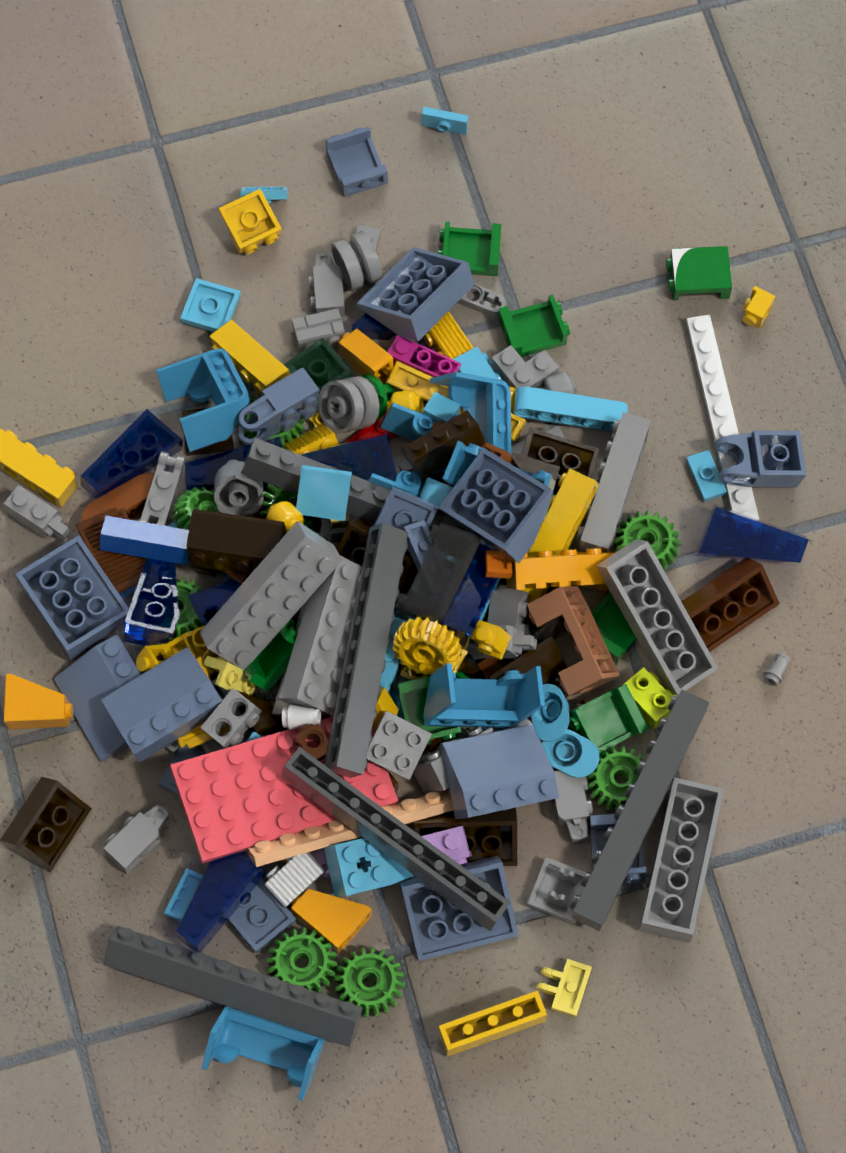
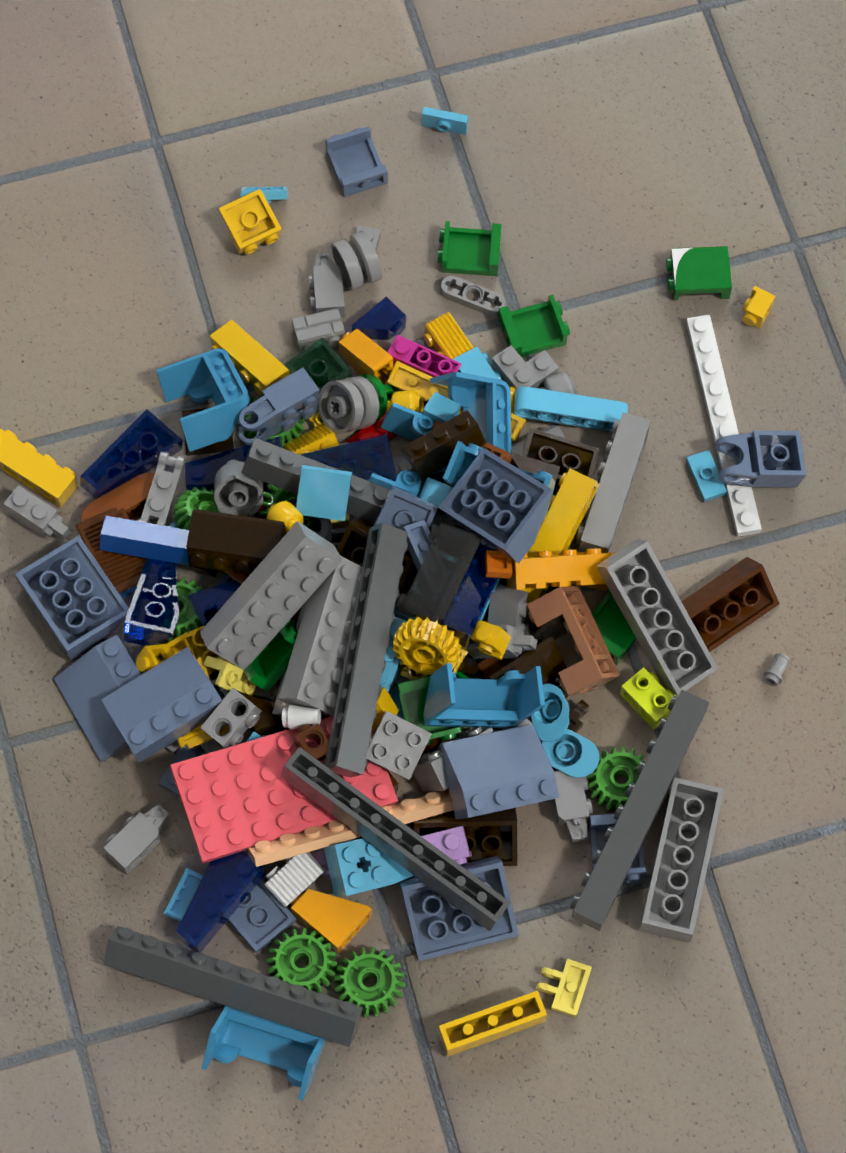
dark brown slope [0,777,92,872] -> none
light orange slope [4,674,73,730] -> none
medium azure plate [180,278,241,332] -> none
sand blue slope [357,247,474,341] -> none
light grey plate [527,857,586,924] -> none
green panel [569,684,648,754] -> none
bright green gear [614,510,680,571] -> none
clear blue wedge [697,504,809,563] -> none

